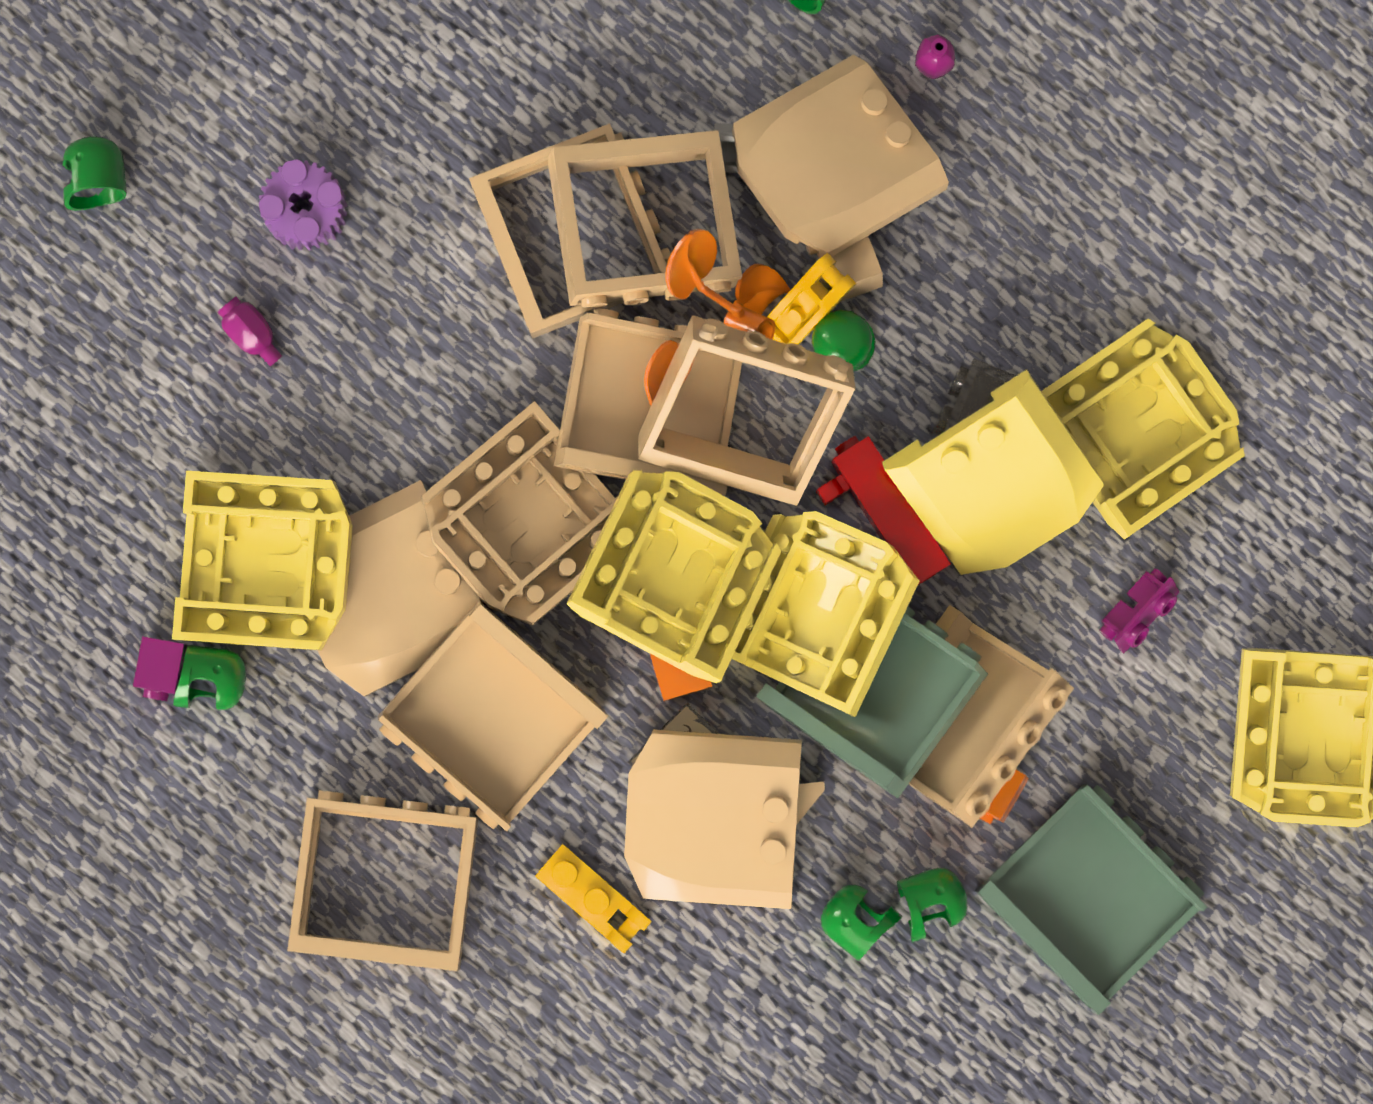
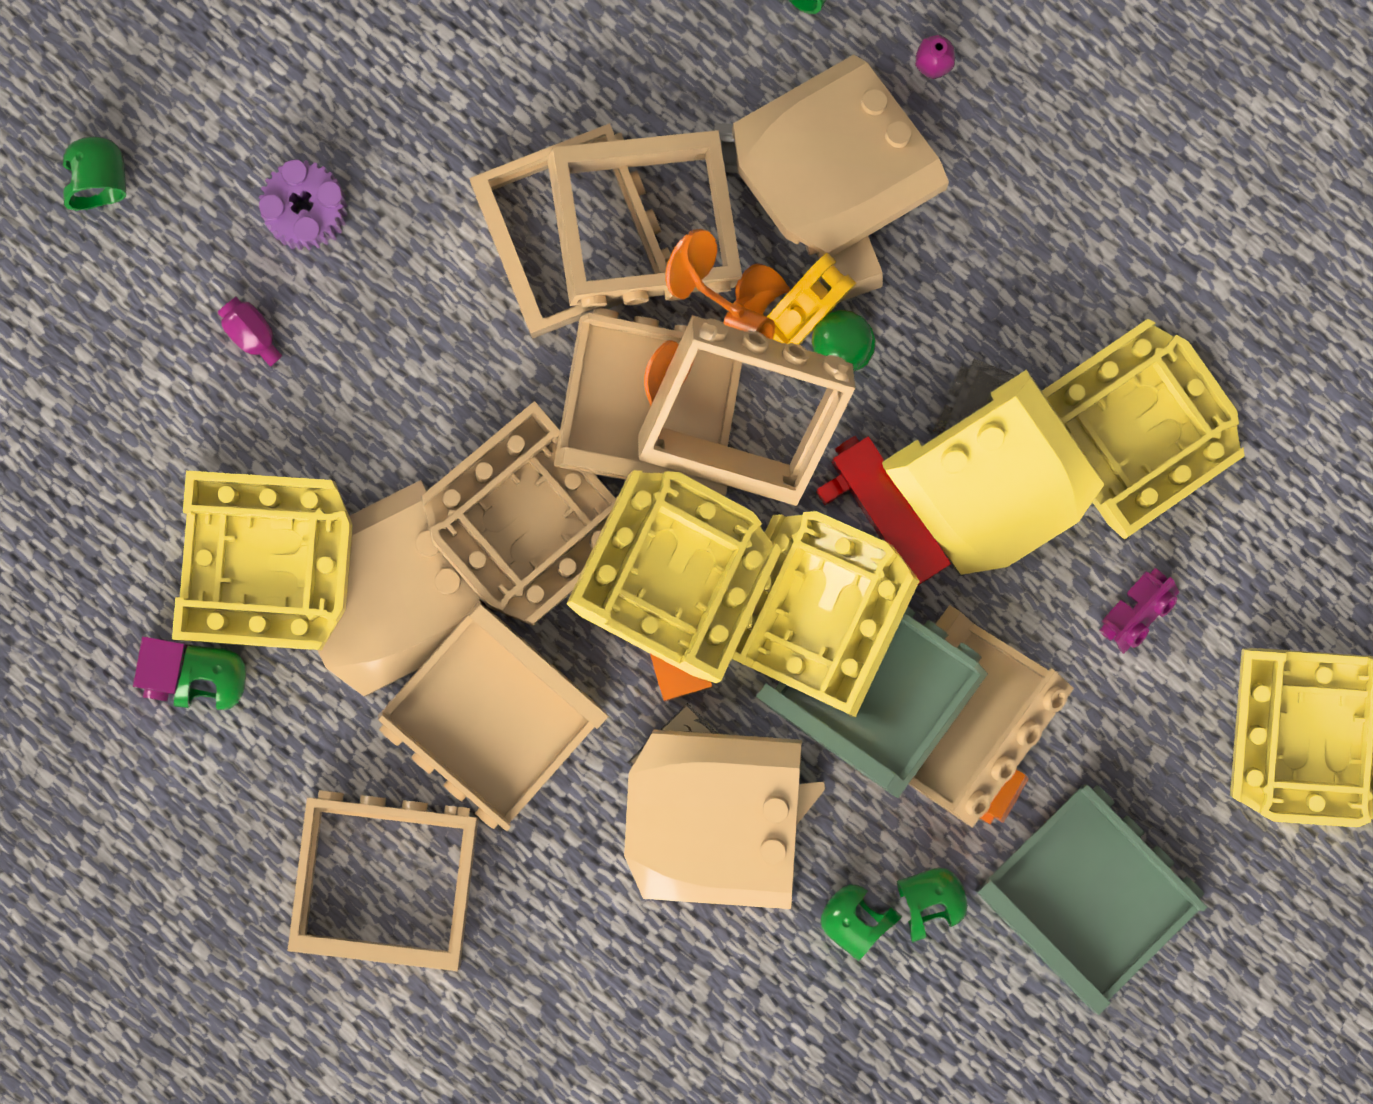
yellow plate [535,844,652,954] -> none

